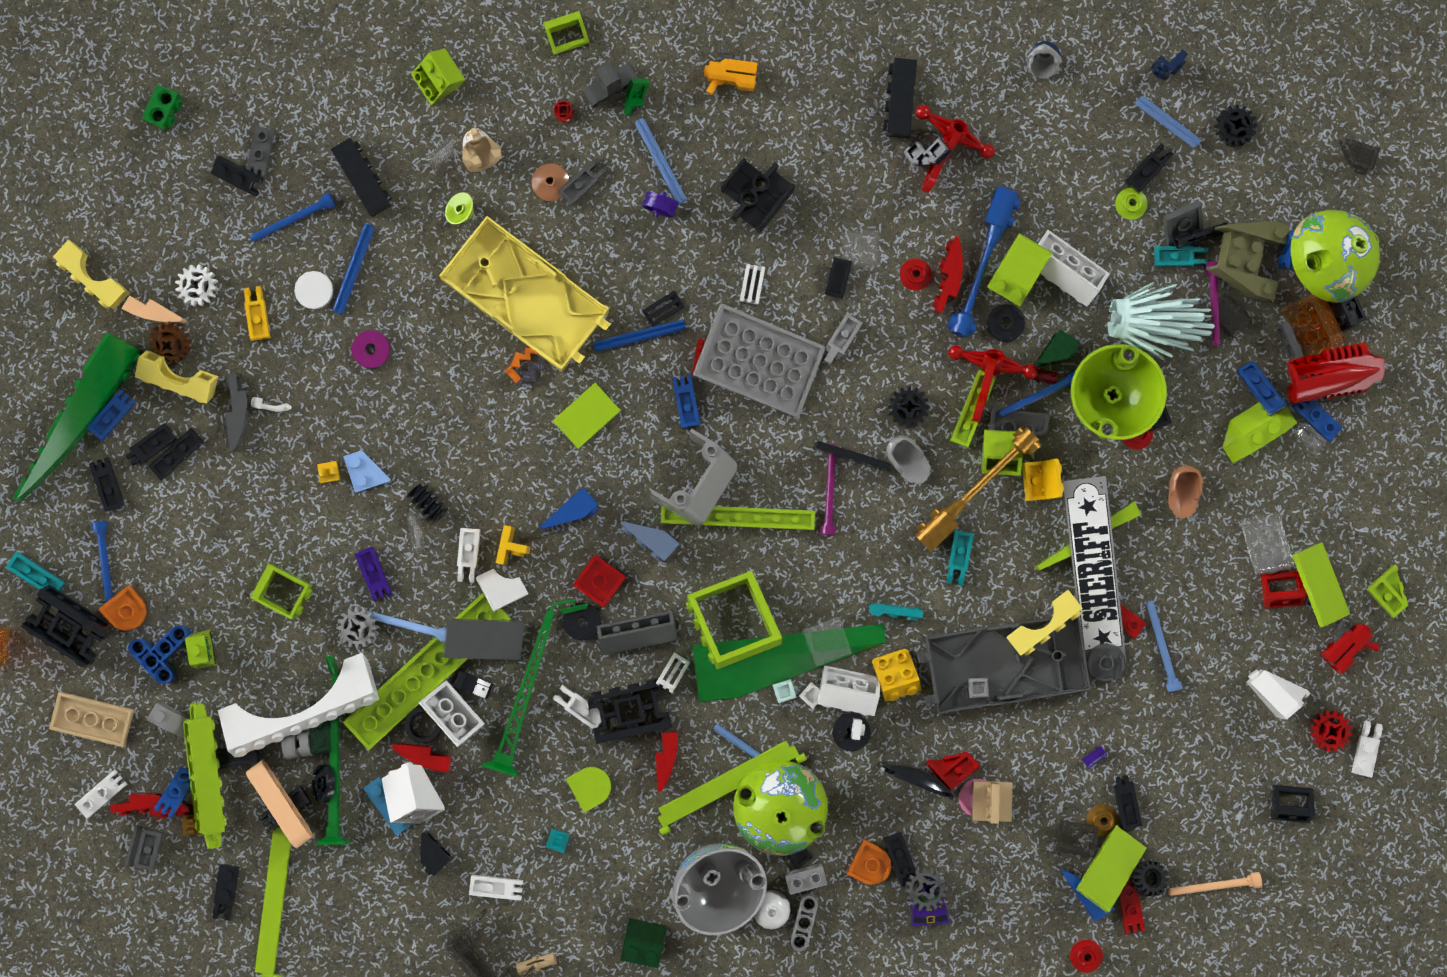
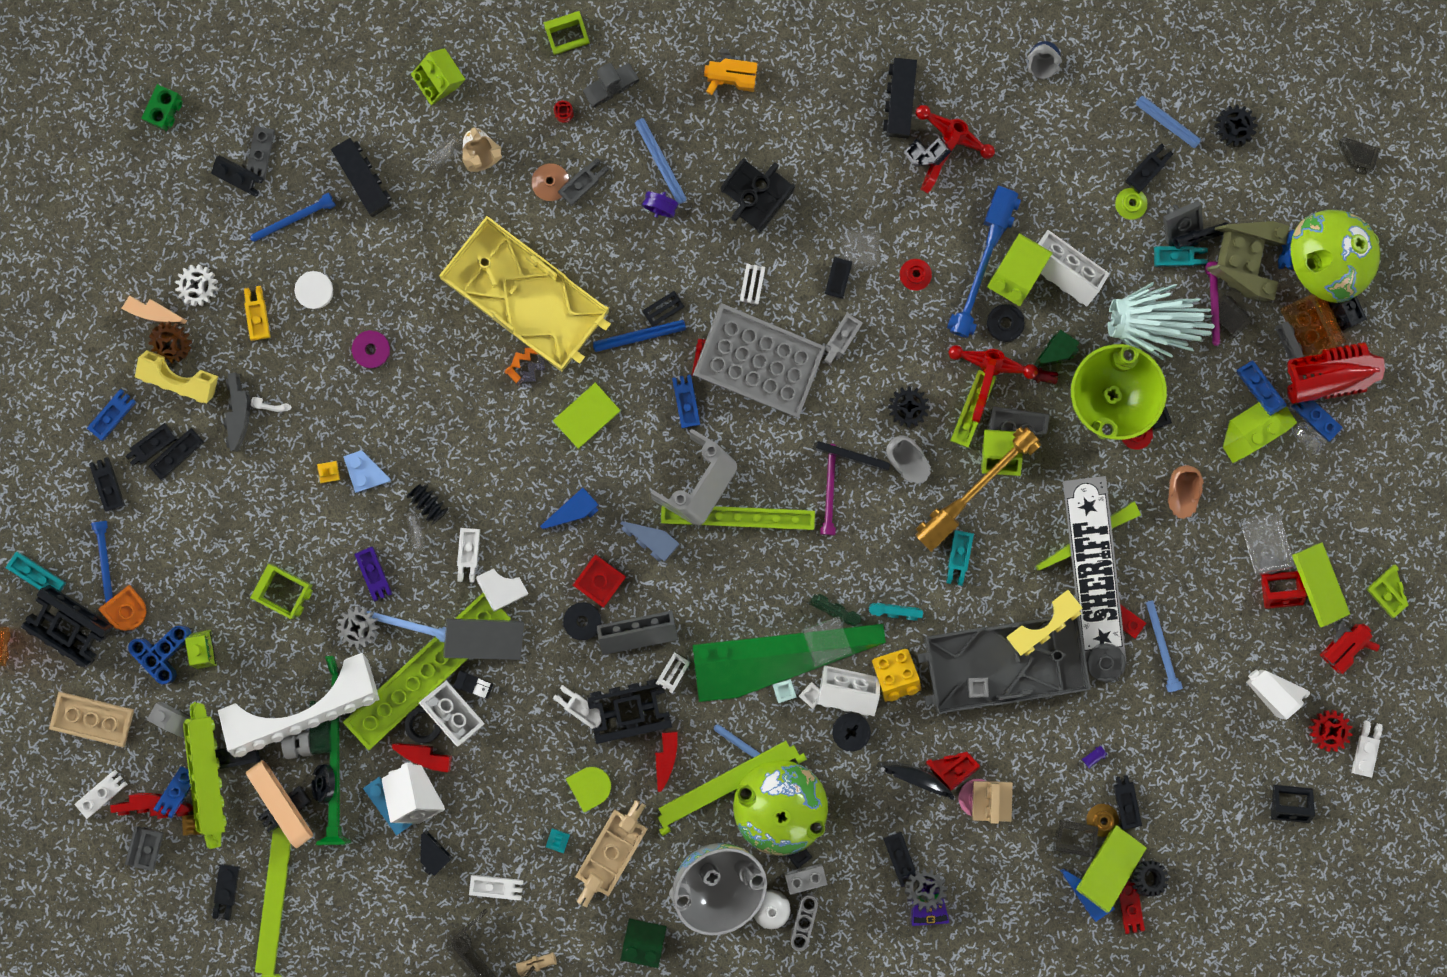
green wedge [12,332,143,501] -> none
light yellow arch [53,240,130,310] -> none
blue axle [333,224,374,314] -> none
lime piece [445,192,473,224] -> none
green piece [481,599,589,777] -> none
yellow bracket [496,525,531,565] -> none
green slope [624,78,650,116] -> none
lime window [686,571,782,669] -> none
orange tile [846,839,892,885] -> none
white plate [851,718,865,740] -> none
red slope [932,236,963,315] -> none
blue piece [998,370,1076,417] -> none
yellow bracket [1022,459,1064,501] -> none
red piece [1070,940,1103,973] -> none
dark blue bracket [1151,49,1188,80] -> none
light nougat piece [1168,872,1262,896] -> none
none -> tan plate [575,800,648,907]
none -> clear green hinge [809,594,862,626]

